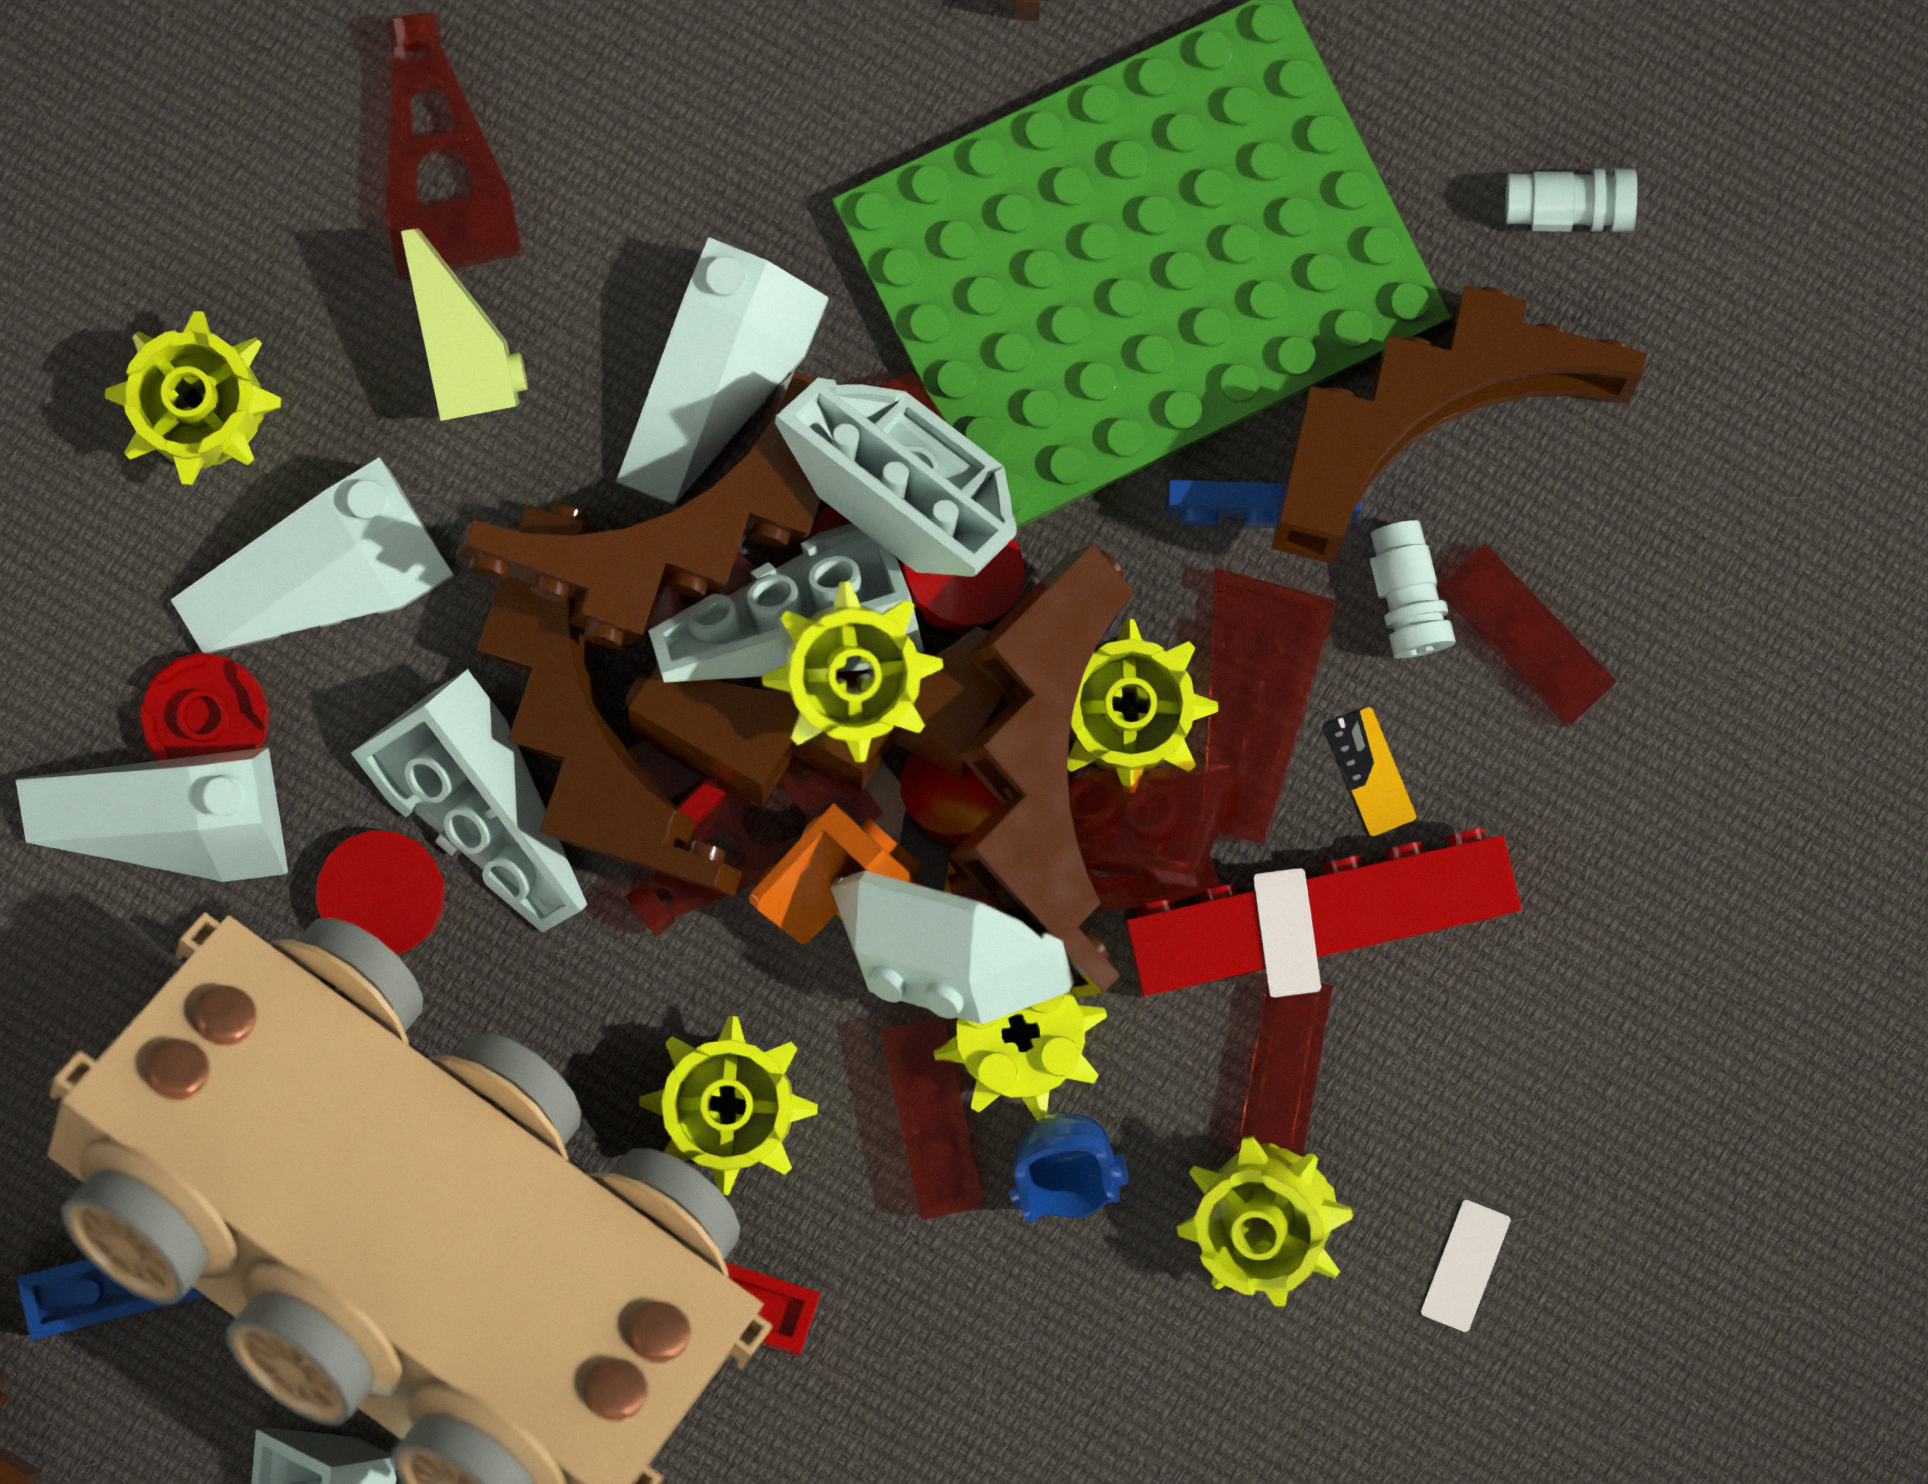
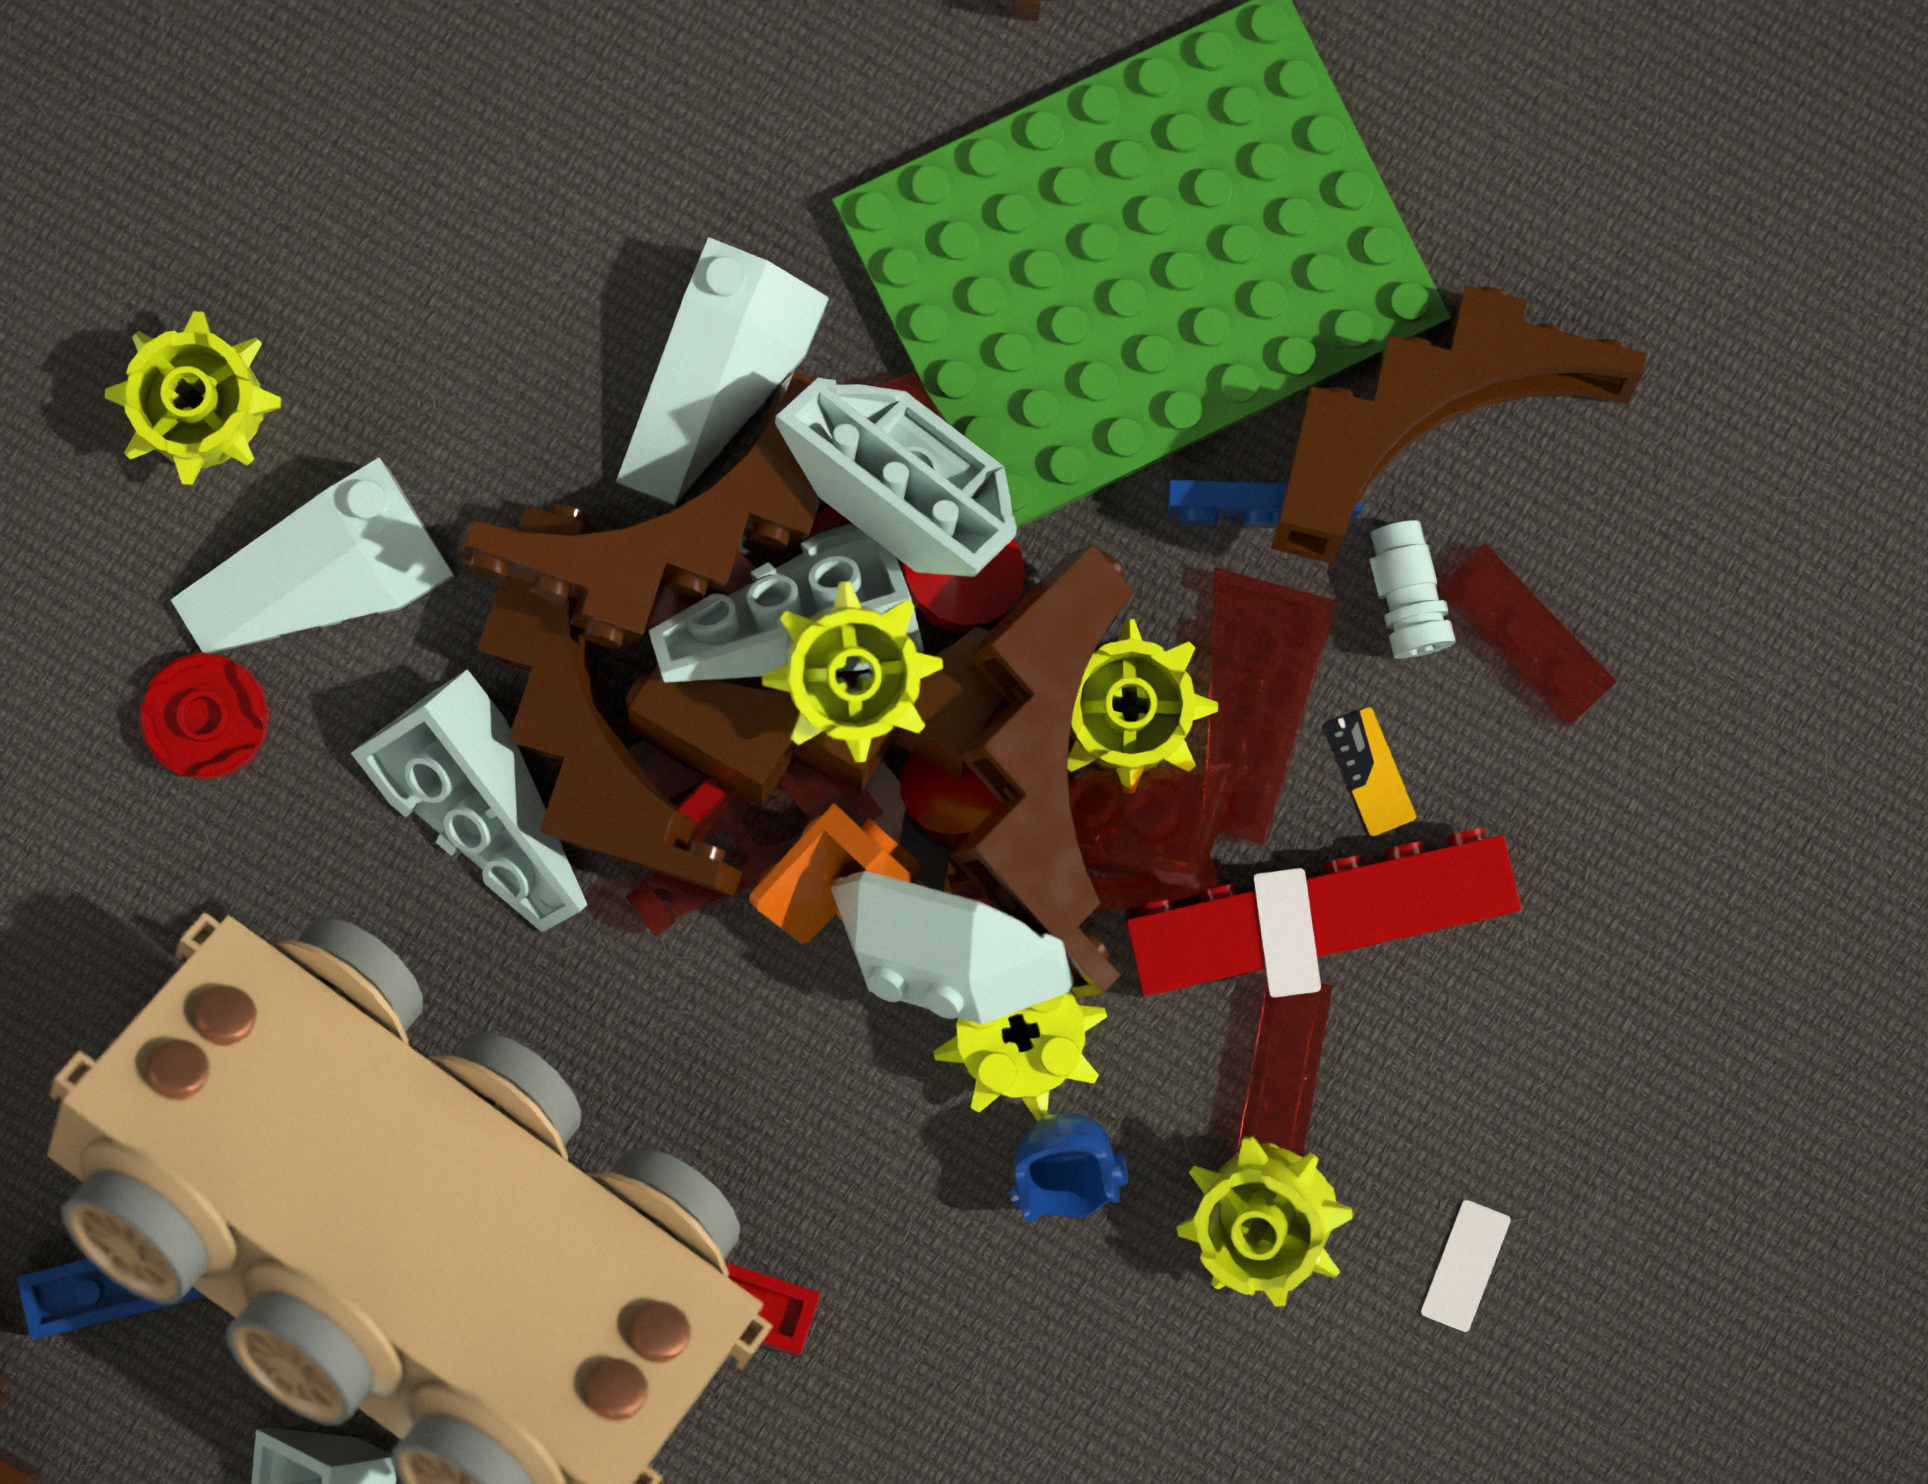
light aqua wedge [16,747,288,882] -> none
red tile [316,830,445,955] -> none
clear red plate [385,13,524,280] -> none
yellowish green slope [401,228,528,421] -> none
neon yellow brick [639,1016,818,1195] -> none
clear red plate [880,1017,985,1220] -> none
light aqua axle [1505,168,1637,232] -> none

